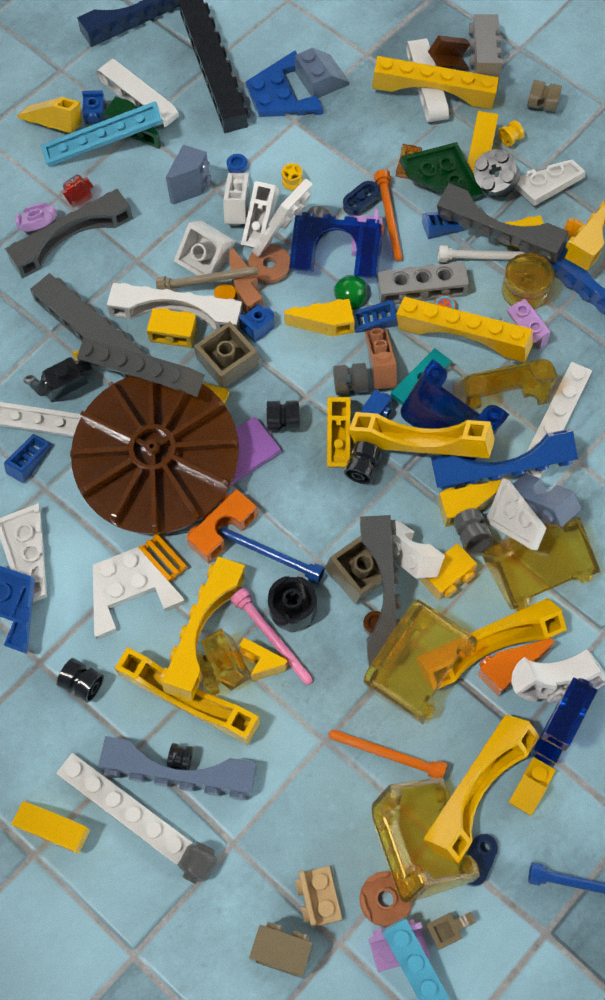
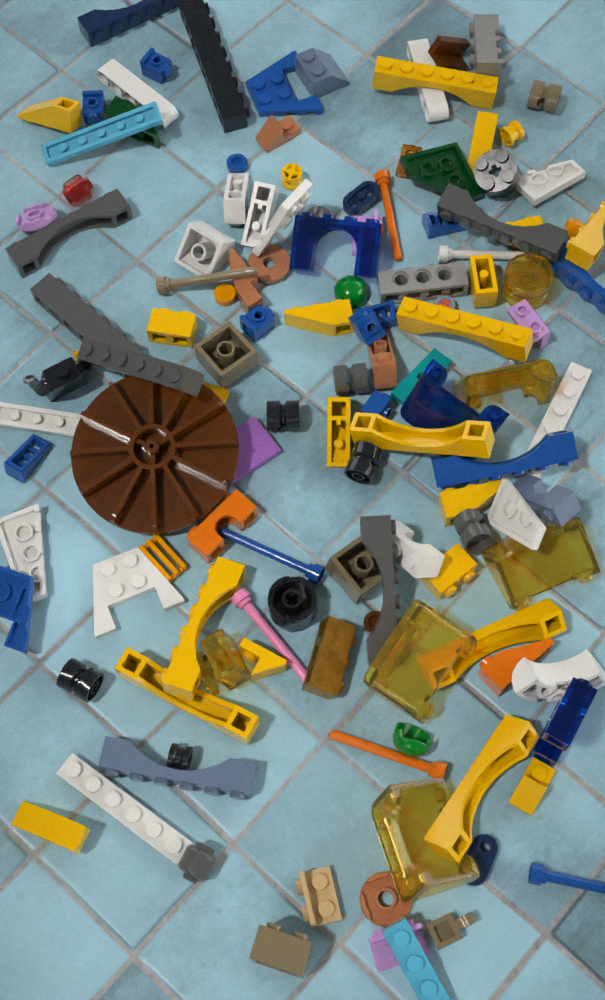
white arch [107,283,243,331] -> none
sand blue slope [166,145,212,204] -> none
none -> blue brick [140,47,173,84]
none -> nougat slope [255,115,301,153]
none -> pearl gold brick [301,616,356,700]
none -> blue brick [348,306,386,346]
none -> green hair [392,722,432,757]
none -> yellow brick [467,254,498,308]

